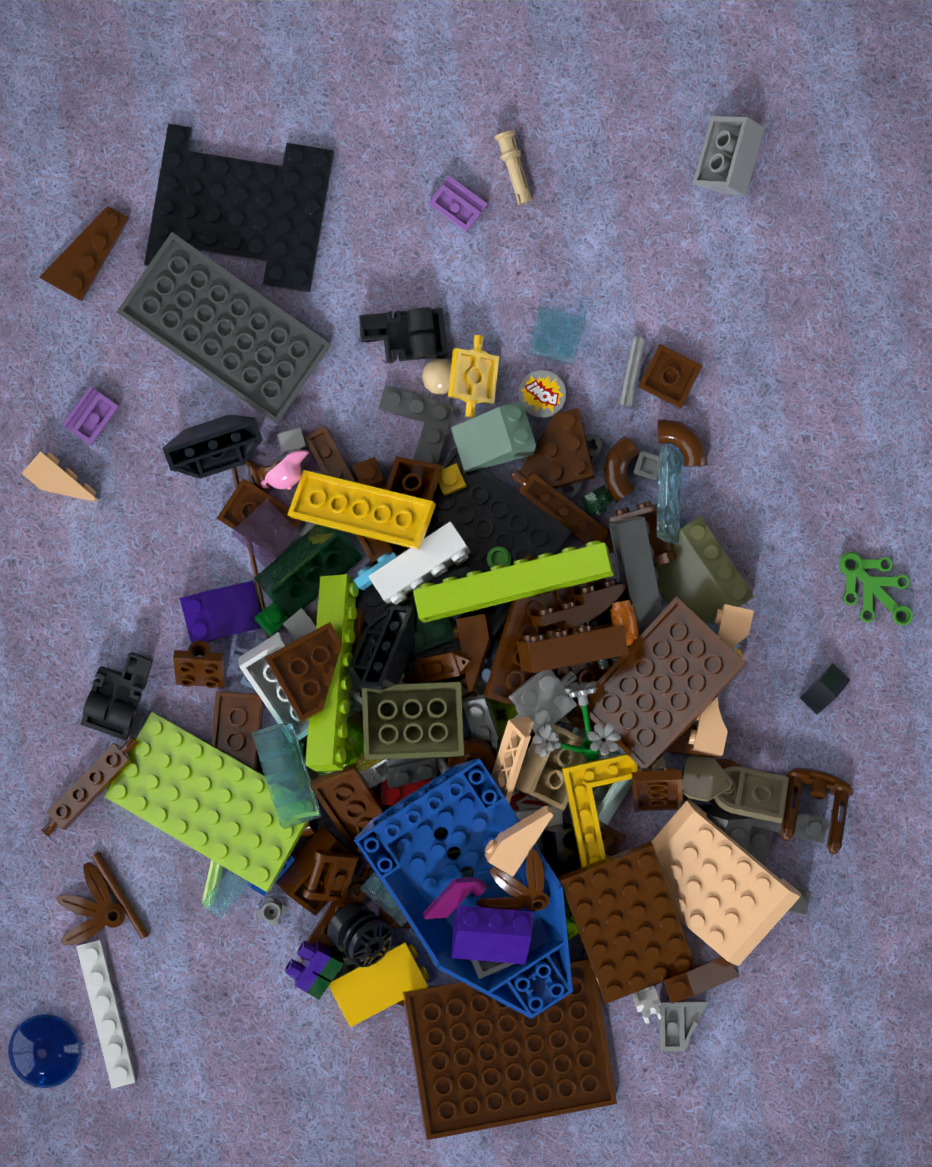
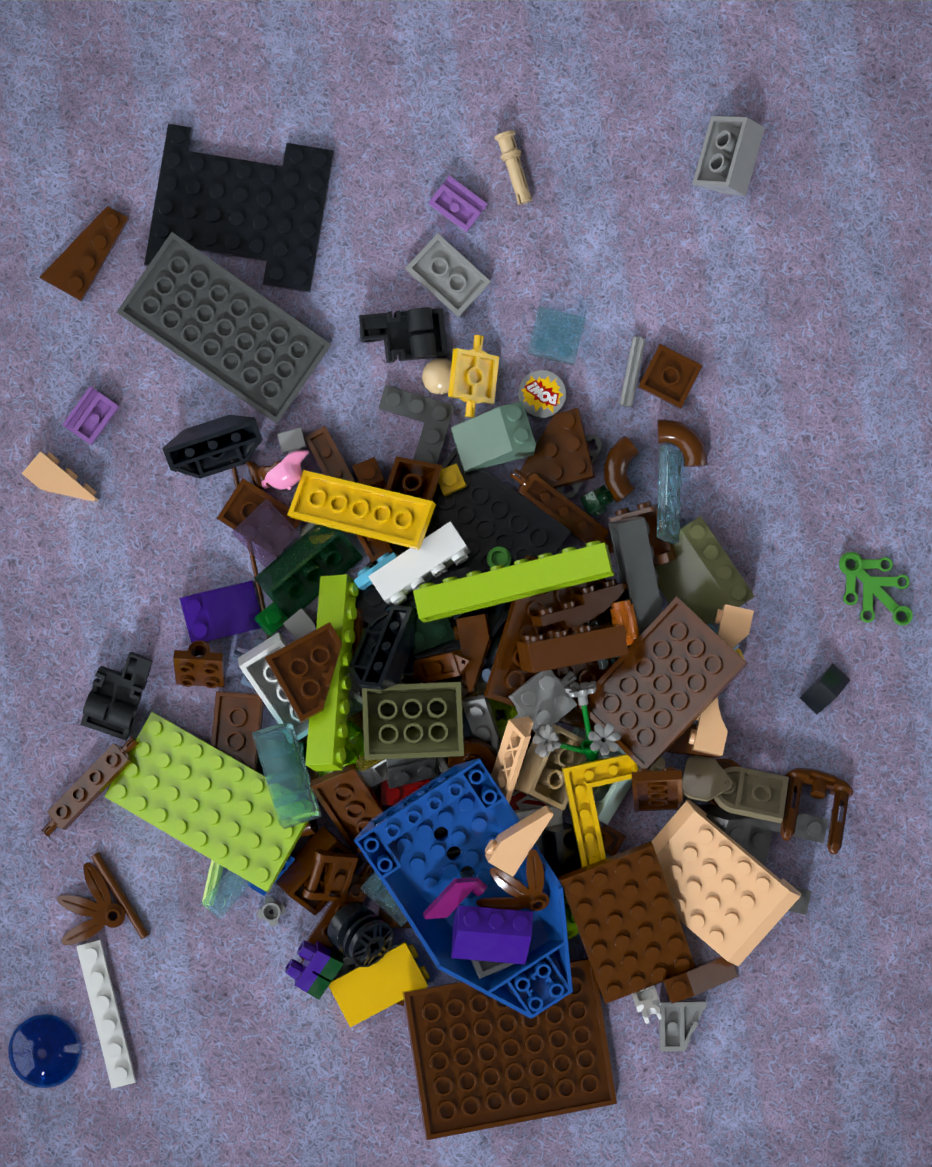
light grey plate [633,451,663,482] -> none
none -> light grey plate [405,233,491,318]

